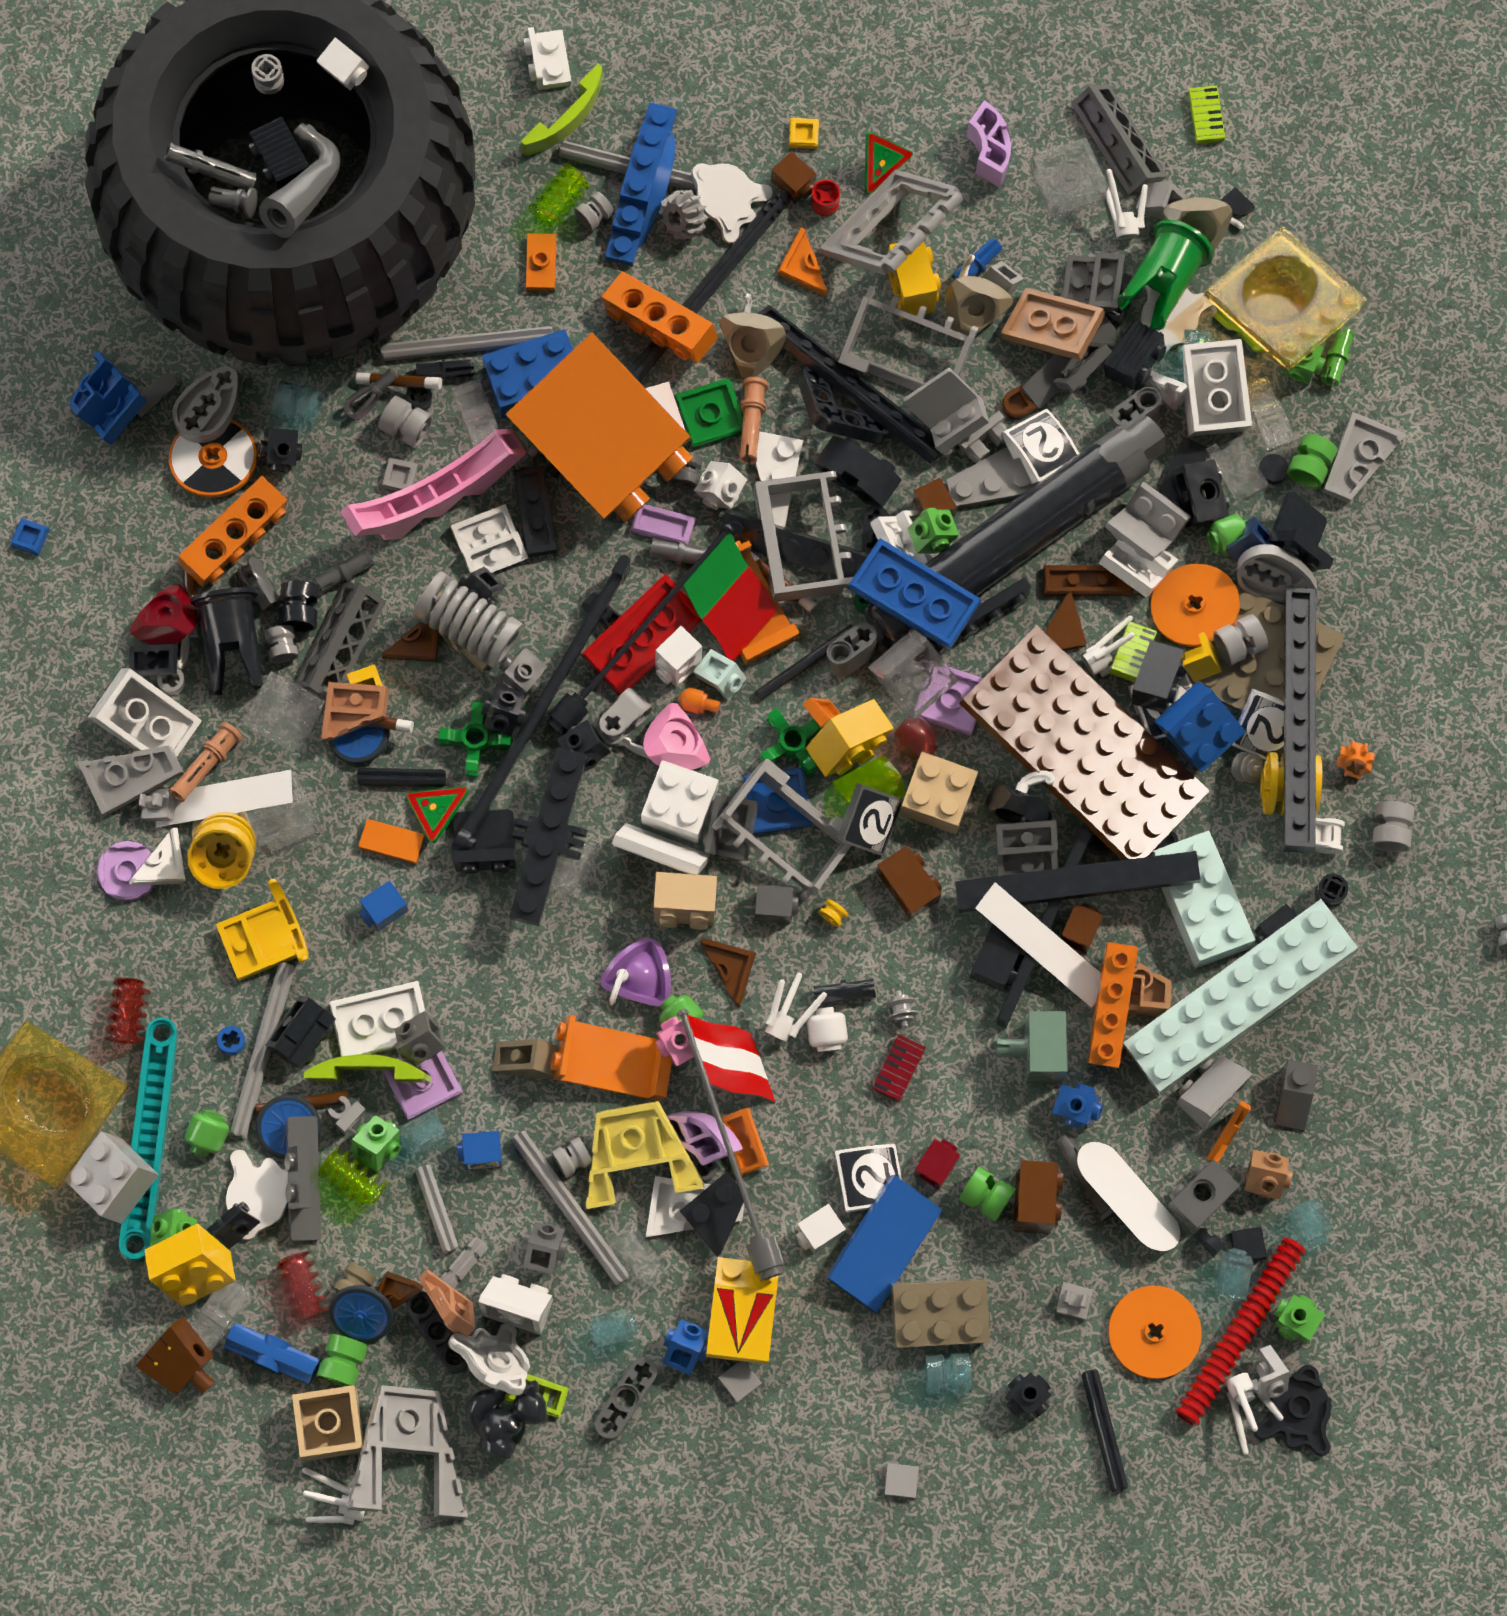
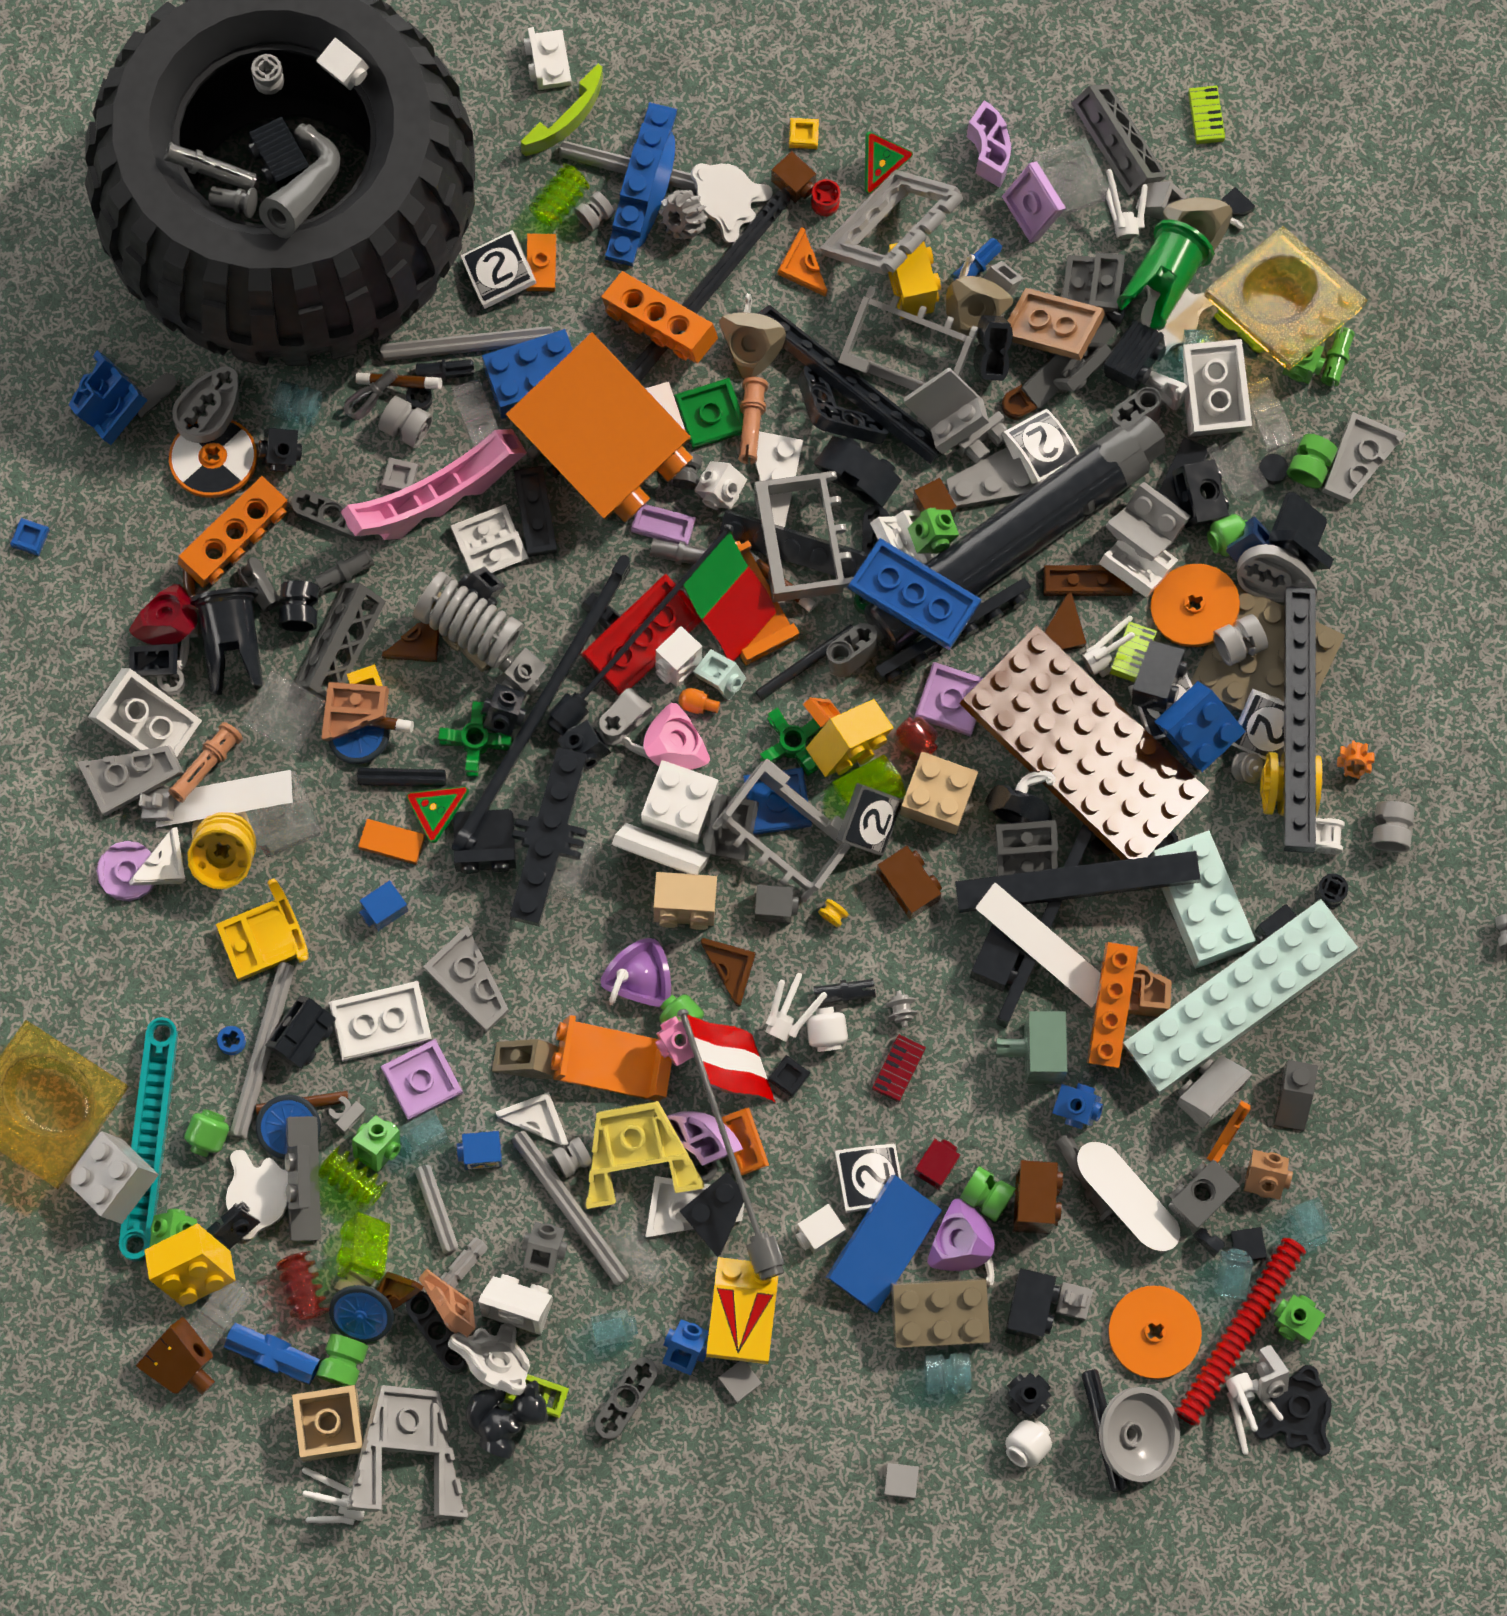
clear red piece [104,977,151,1044] -> none
light grey wheel [264,625,299,664] -> none
lime slope [304,1054,431,1083] -> none
dark grey brick [394,1011,446,1067] -> none
clear brick [868,629,959,720] -> none
reddish brown brick [1061,903,1103,954] -> none
yellow panel [1182,632,1222,683] -> none
none -> dark grey beam [291,490,370,541]
none -> clear neon green bracket [336,1212,391,1281]
none -> light grey wing [423,925,509,1032]
none -> slope [461,230,536,309]
none -> white tile [496,1092,569,1147]
none -> black tile [768,1055,811,1098]
none -> medium lavender hat [927,1199,995,1286]
none -> black brick [973,315,1013,381]
none -> lavender tile [1002,161,1066,243]
none -> black brick [1005,1268,1060,1341]
none -> white head [1005,1420,1052,1467]
none -> light grey dish [1099,1387,1180,1482]

